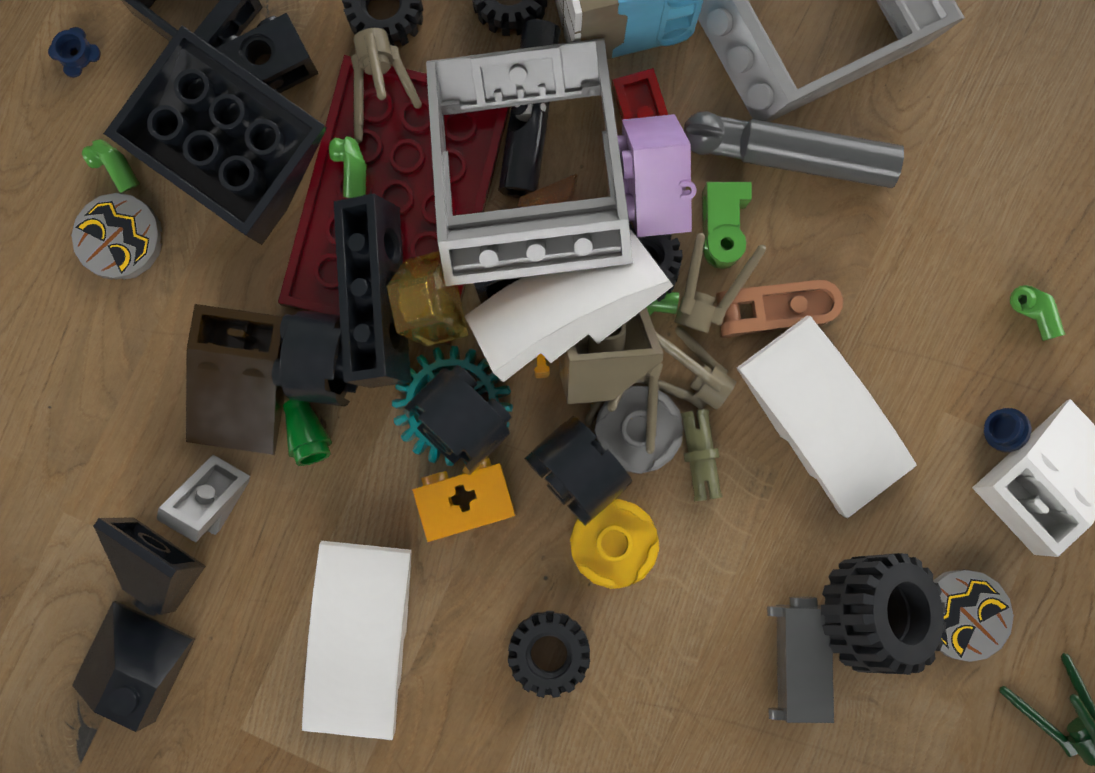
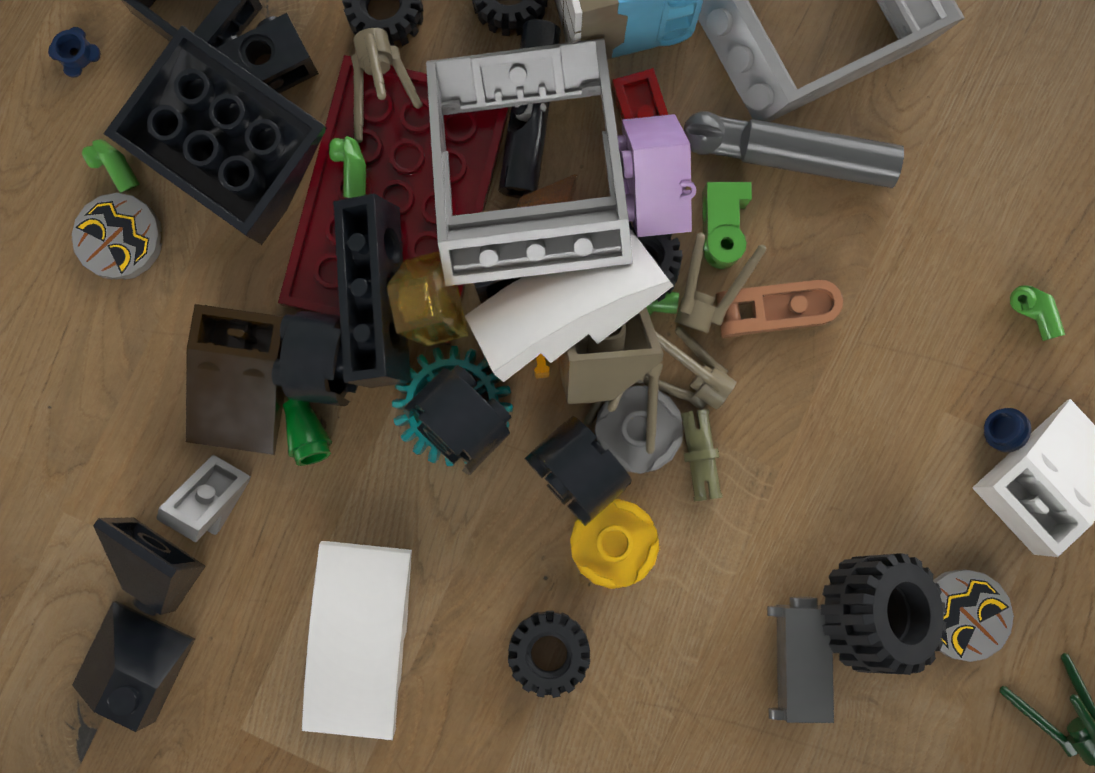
light orange brick [412,458,517,542] -> none
white slope [737,315,917,518] -> none

